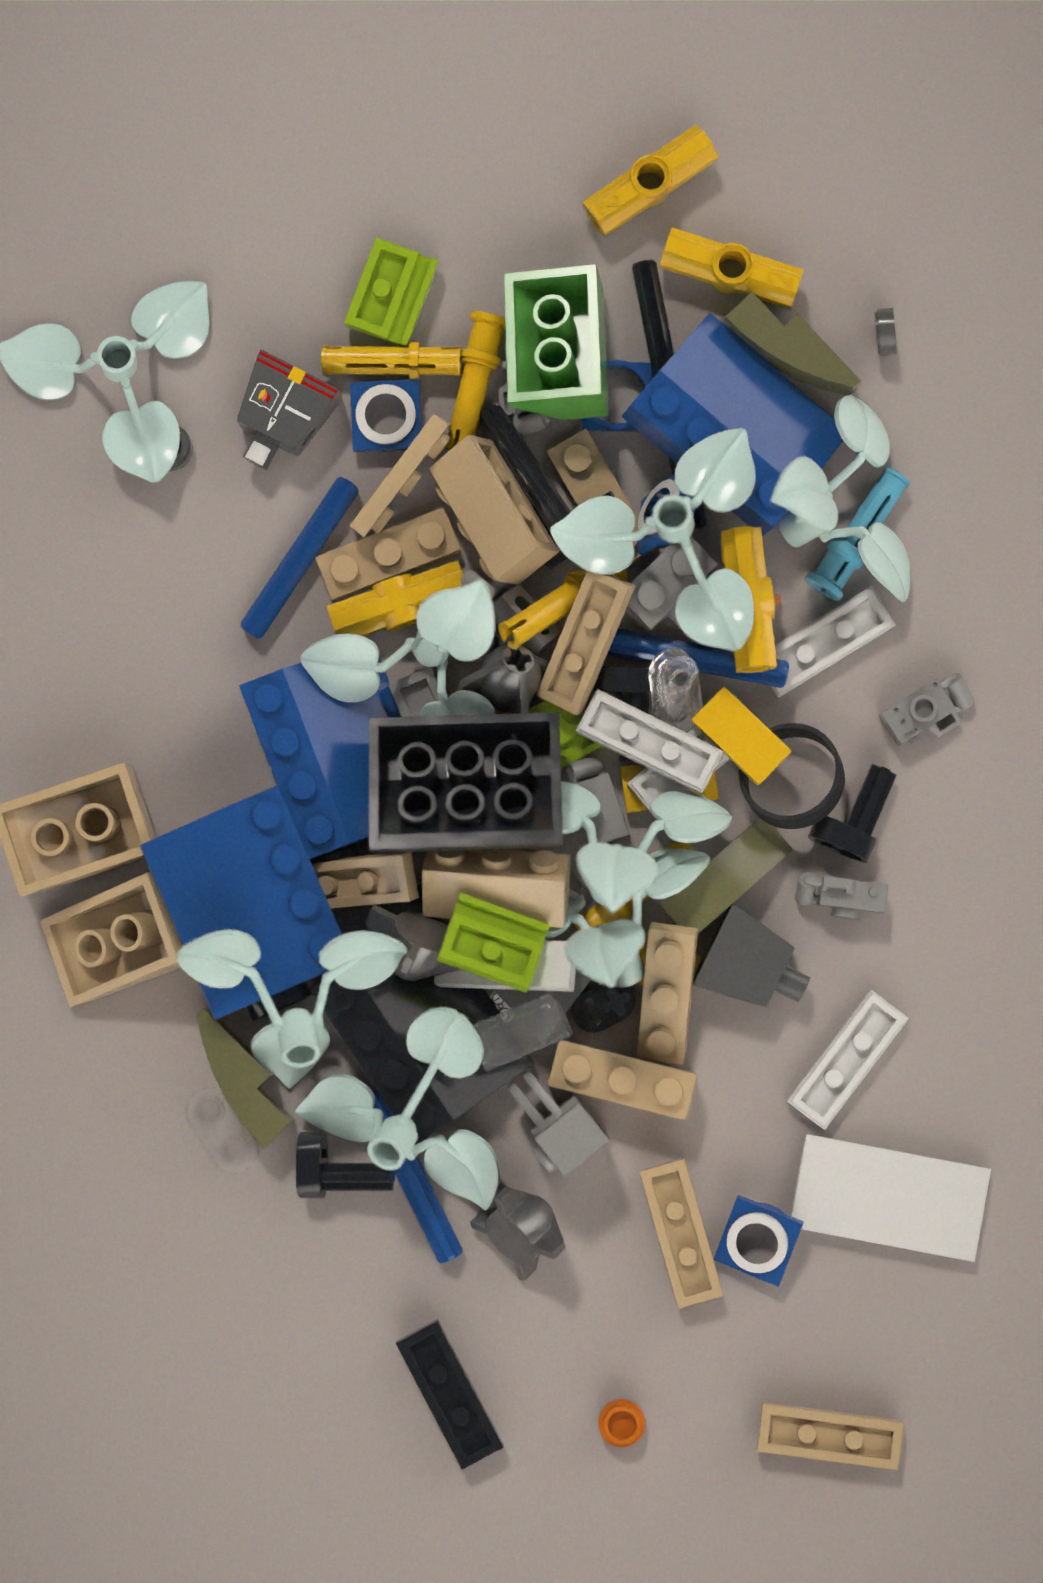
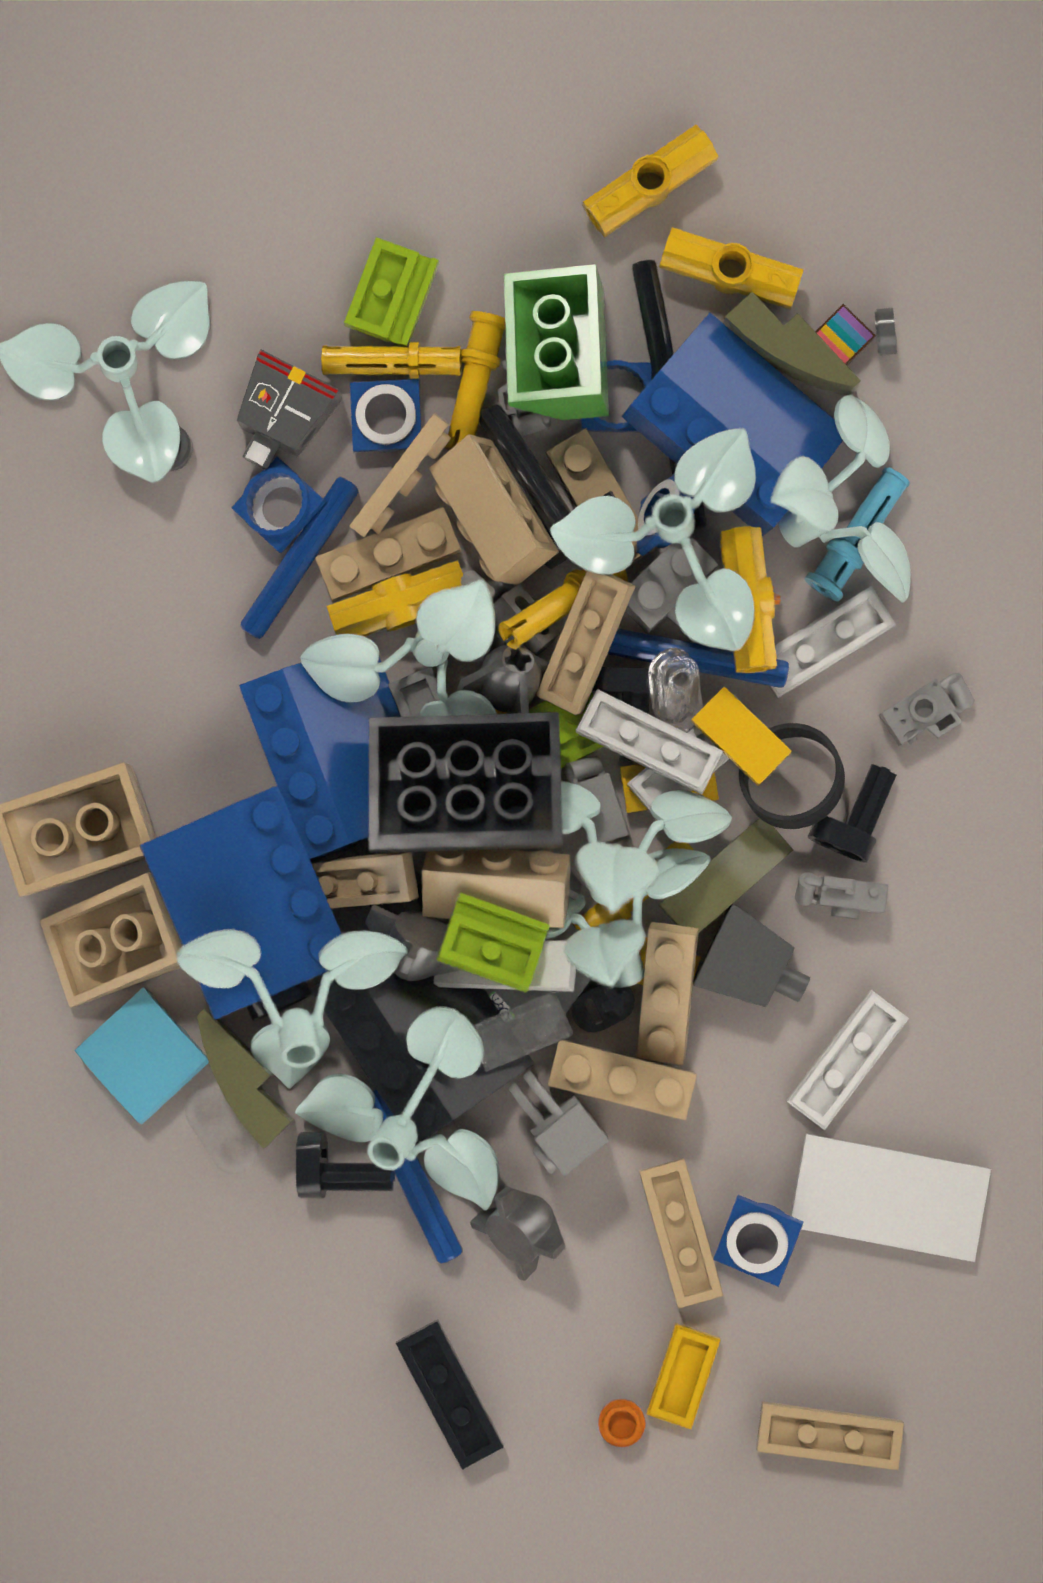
none -> medium azure slope [74,987,209,1124]
none -> blue piece [231,457,327,553]
none -> yellow tile [646,1323,721,1429]
none -> tile [815,304,876,366]

